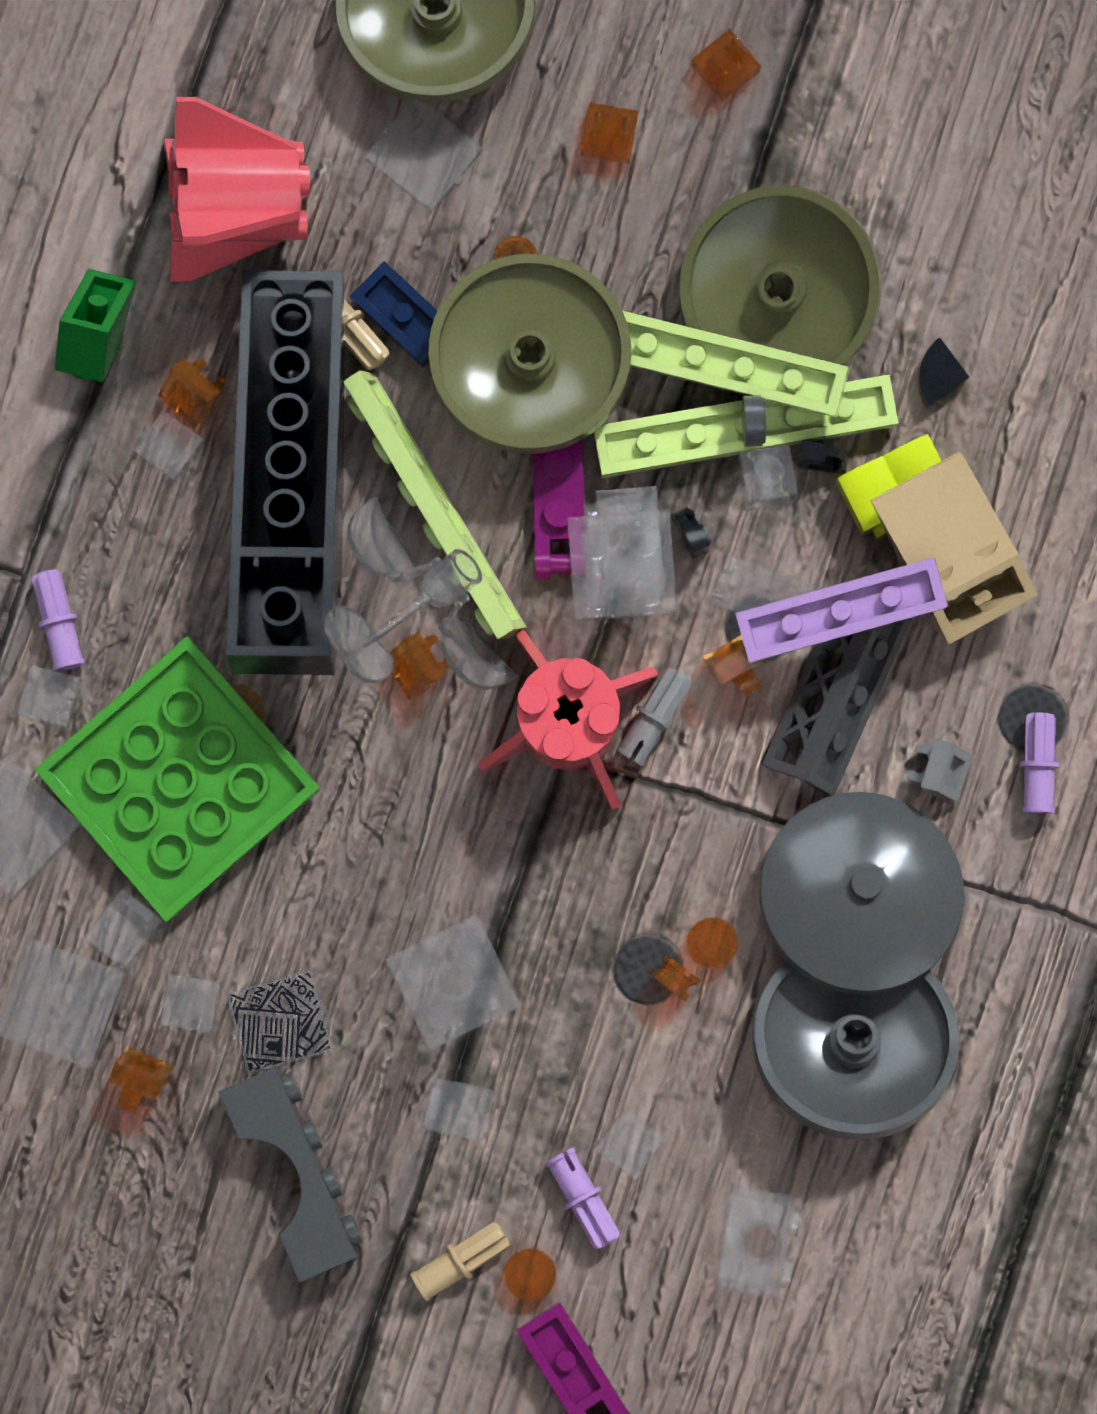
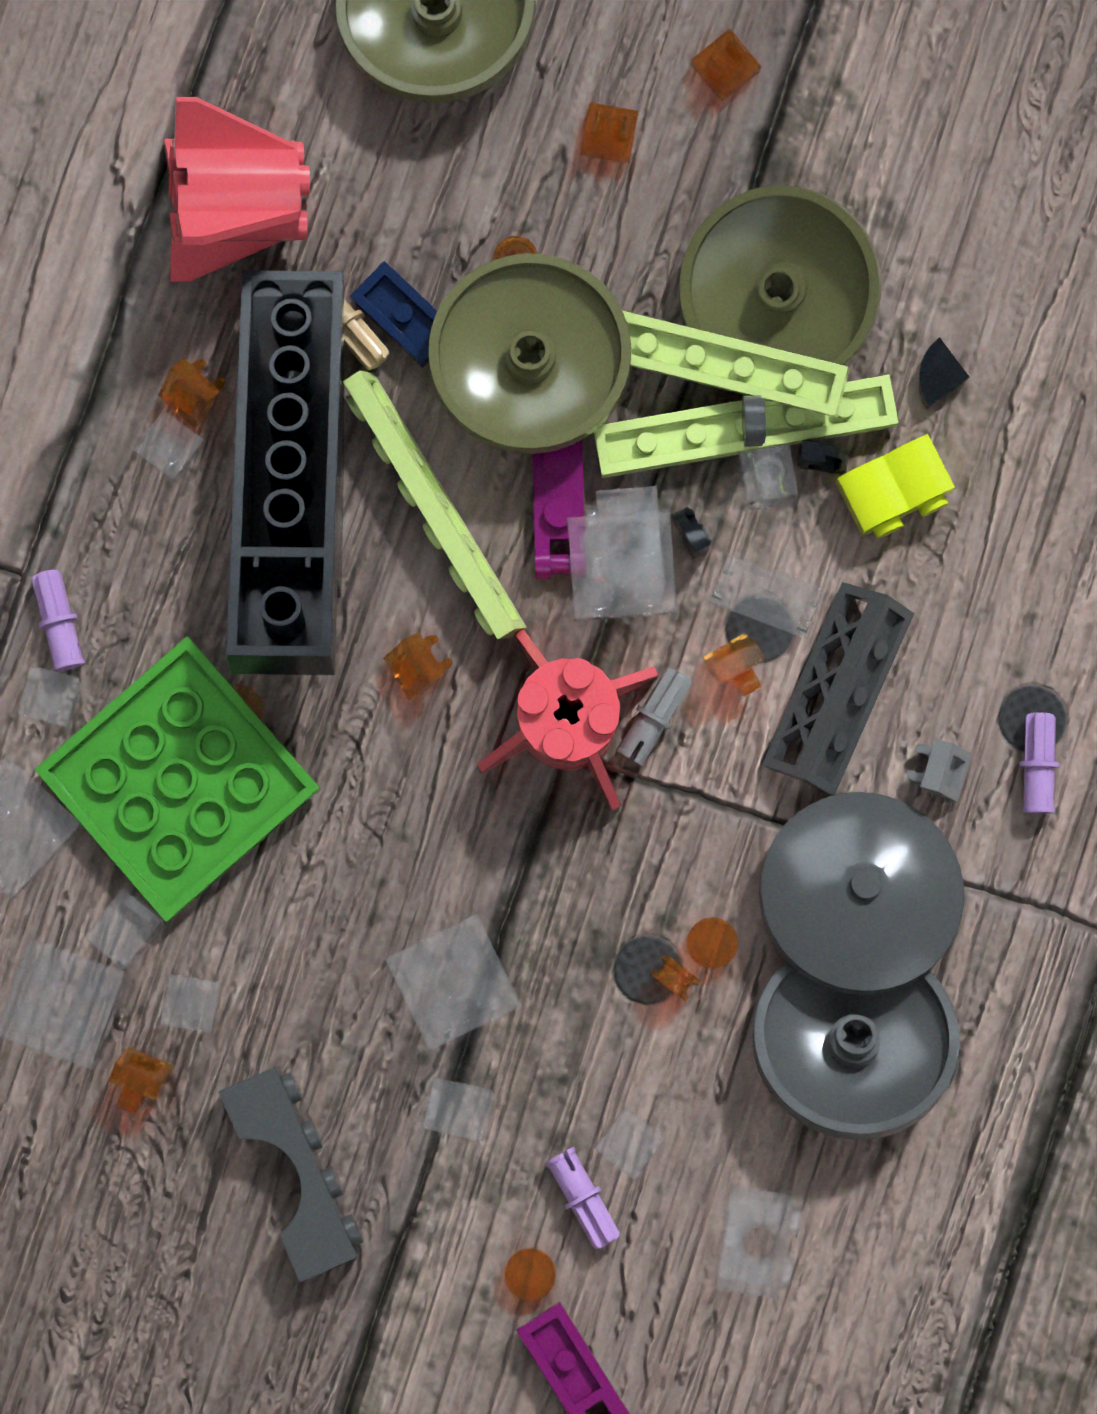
green slope [55,269,136,382] -> none
clear piece [226,969,334,1075] -> none
clear plant [324,497,519,690] -> none
clear piece [364,101,483,212] -> none
tan axle [410,1222,510,1302] -> none
lavender plate [735,558,949,663] -> none
tan slope [870,451,1038,644] -> none

